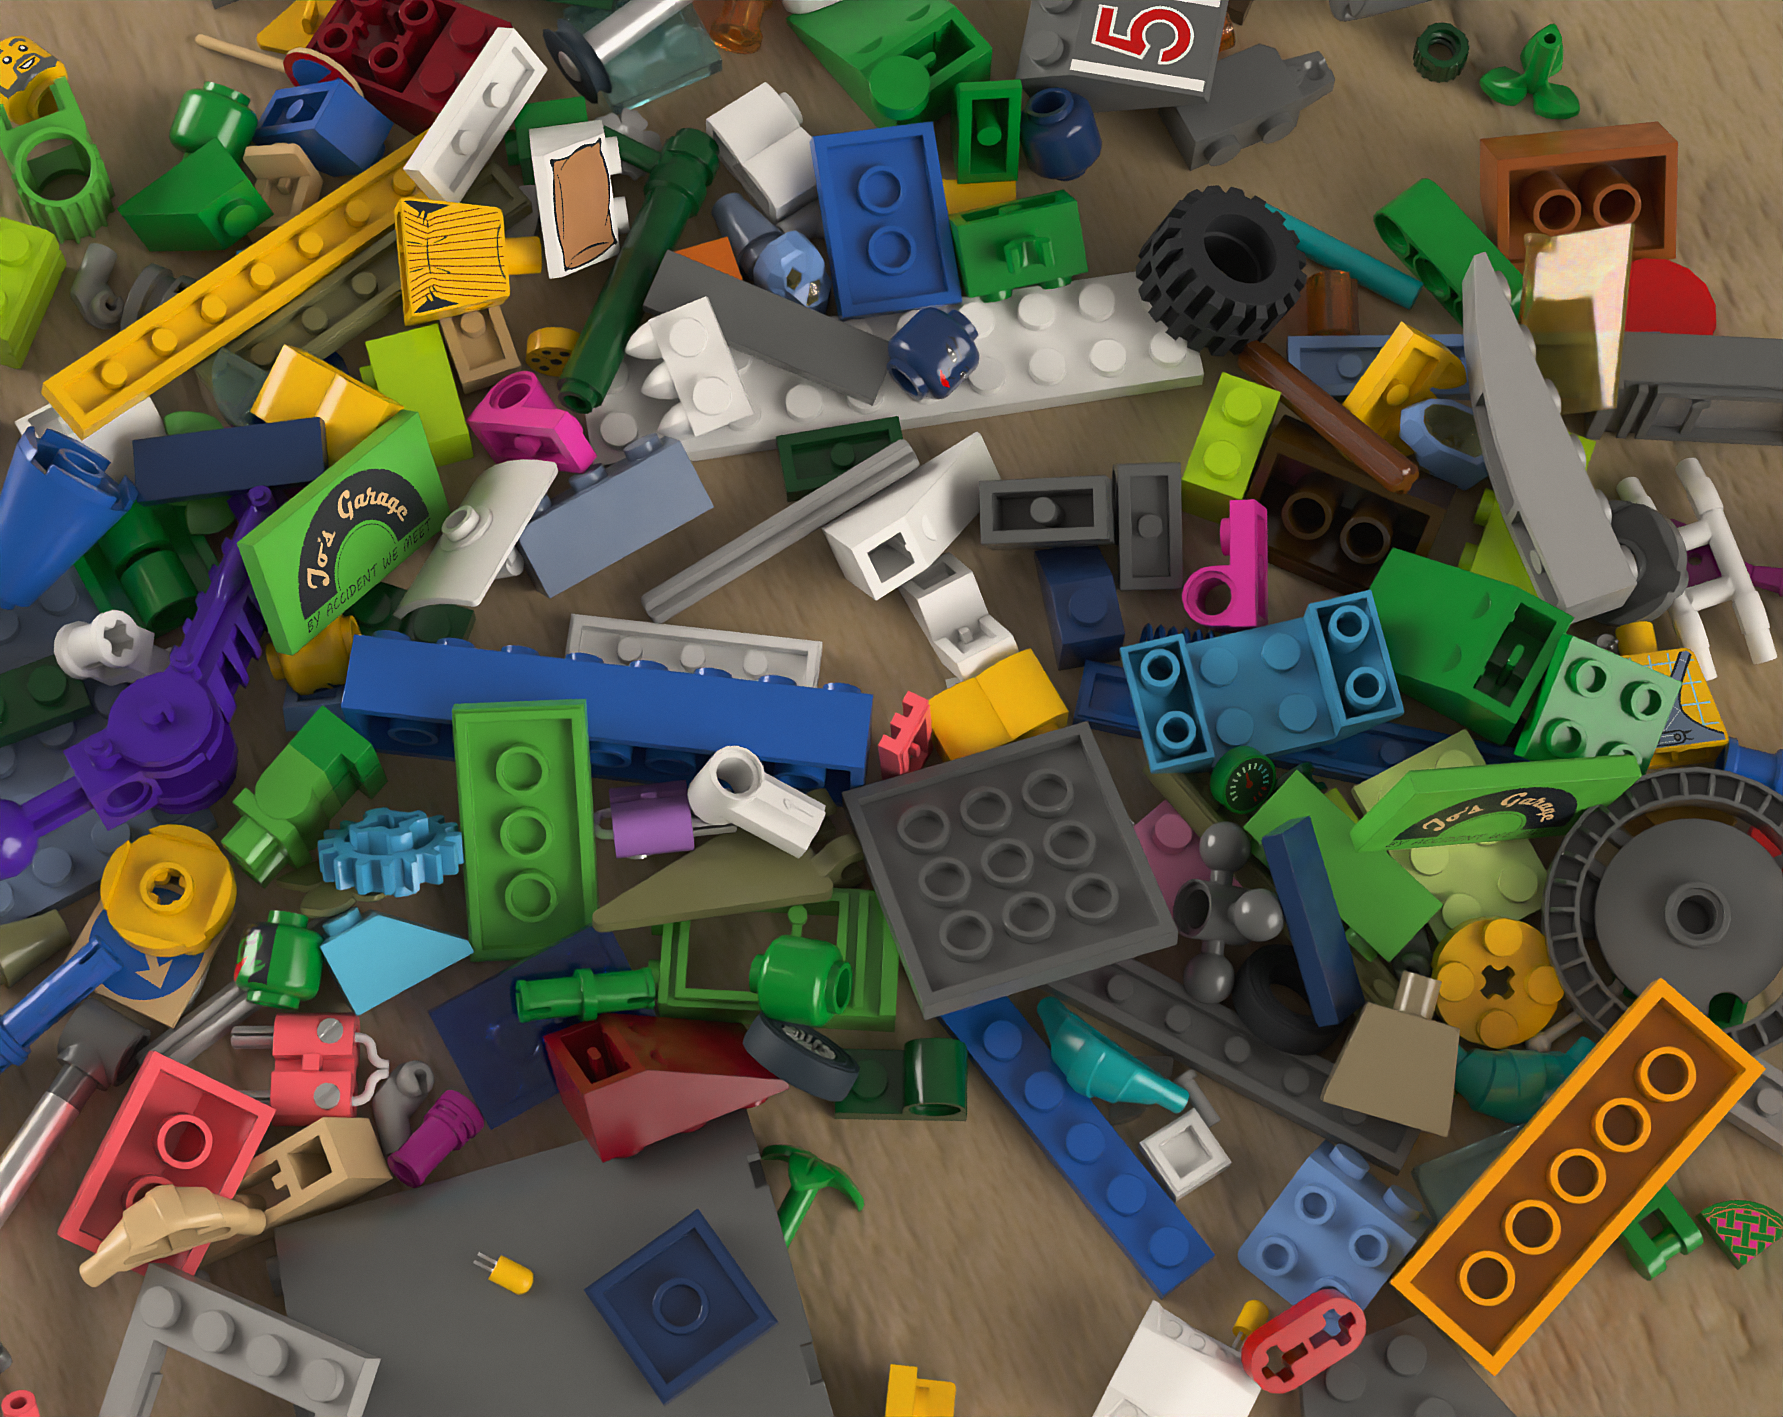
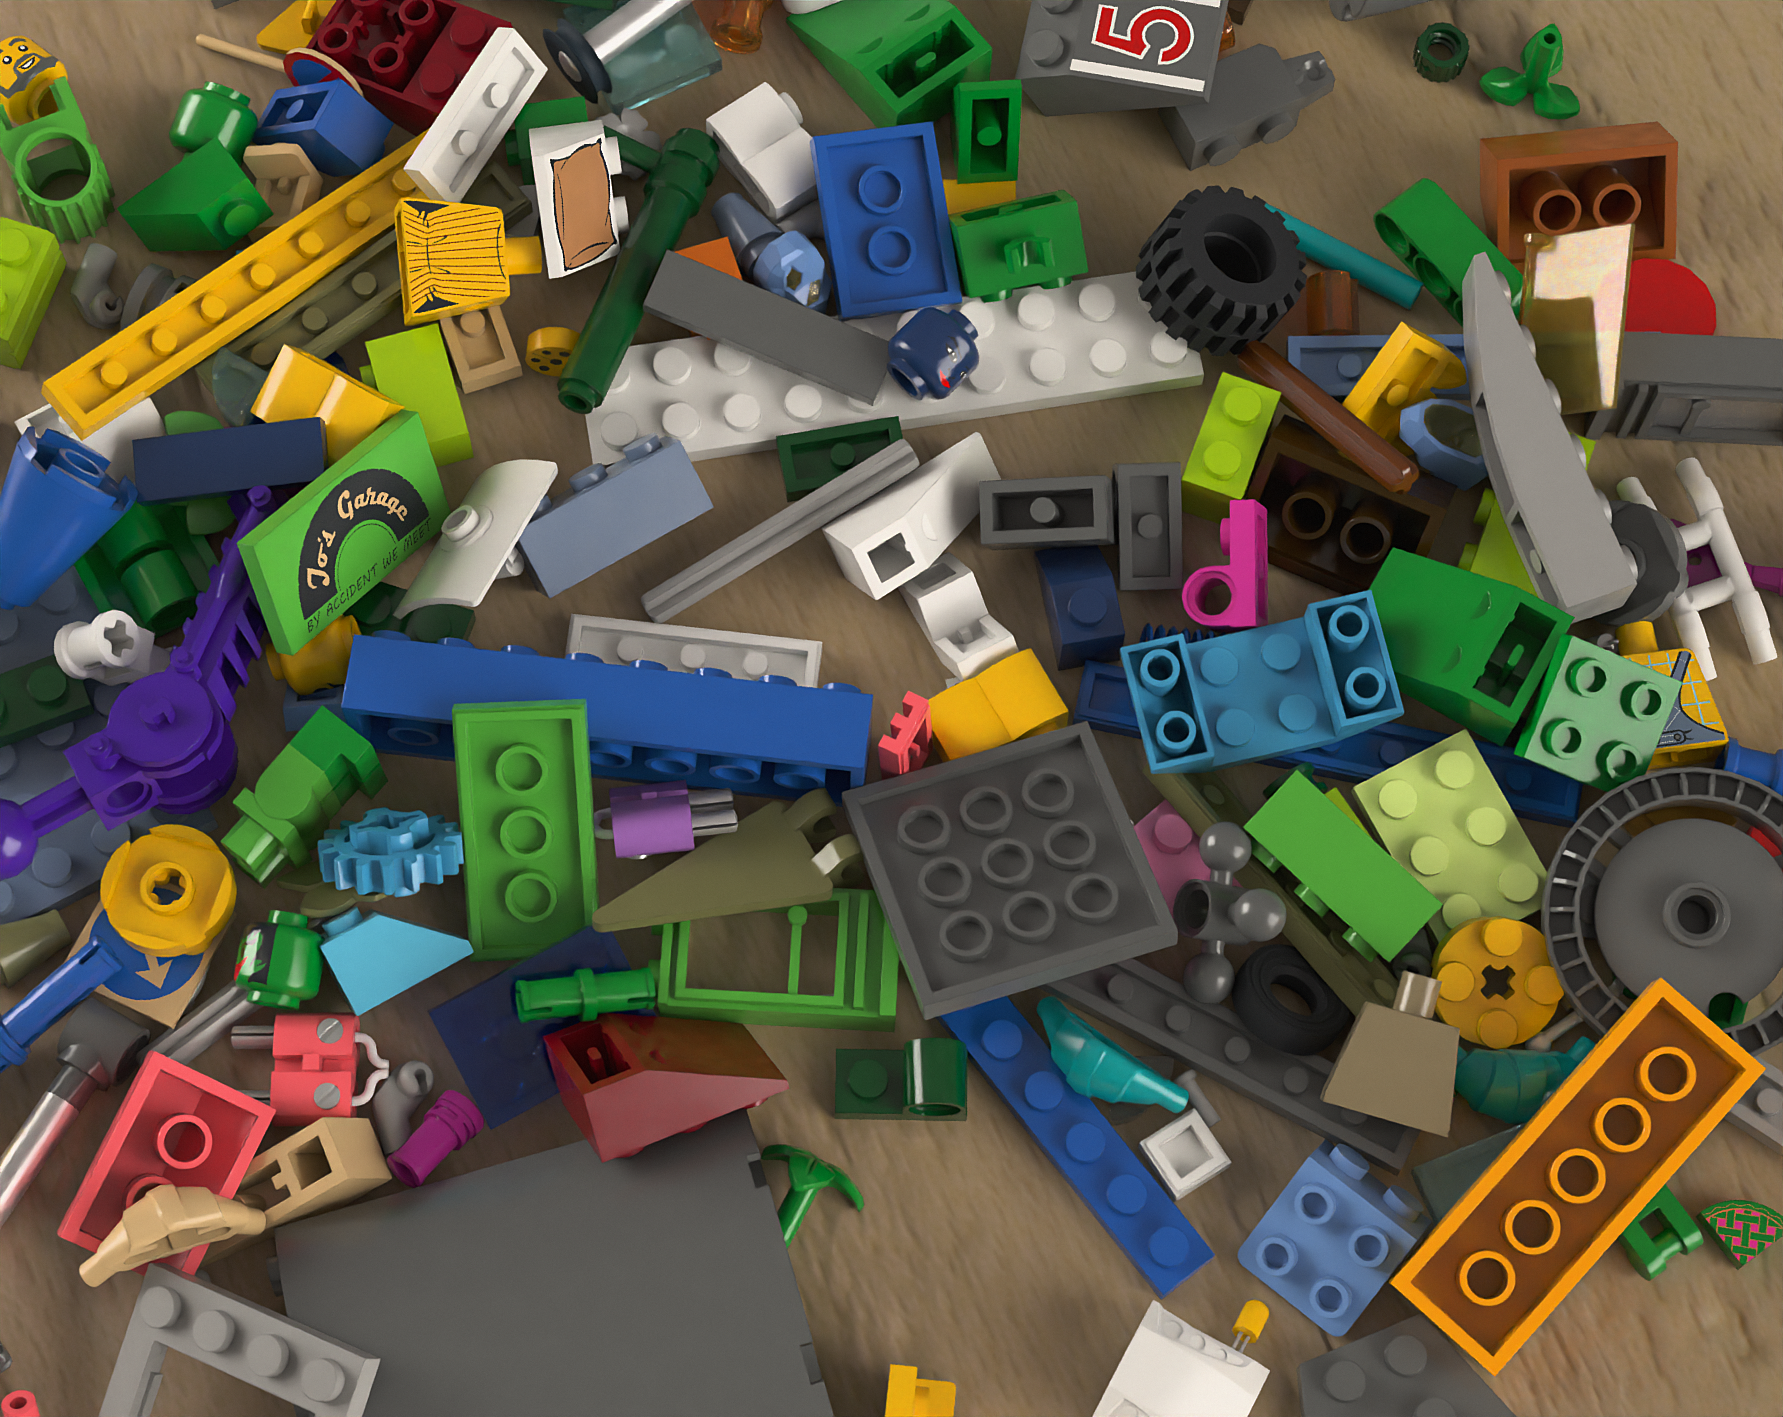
dark pink plate [466,371,597,474] -> none
yellow piece [474,1252,534,1295] -> none
dark blue tile [584,1209,779,1407] -> none
white plate [625,296,755,439] -> none
white piece [687,746,826,859] -> none
black bush [743,1011,860,1101] -> none
green head [749,935,853,1027] -> none
green tile [869,55,931,120] -> none
dark blue head [1020,87,1102,181] -> none
tile [1210,746,1276,814] -> none
beam [1241,1289,1366,1394] -> none
dark blue tile [1261,815,1365,1027] -> none
bright green tile [1349,754,1642,853] -> none

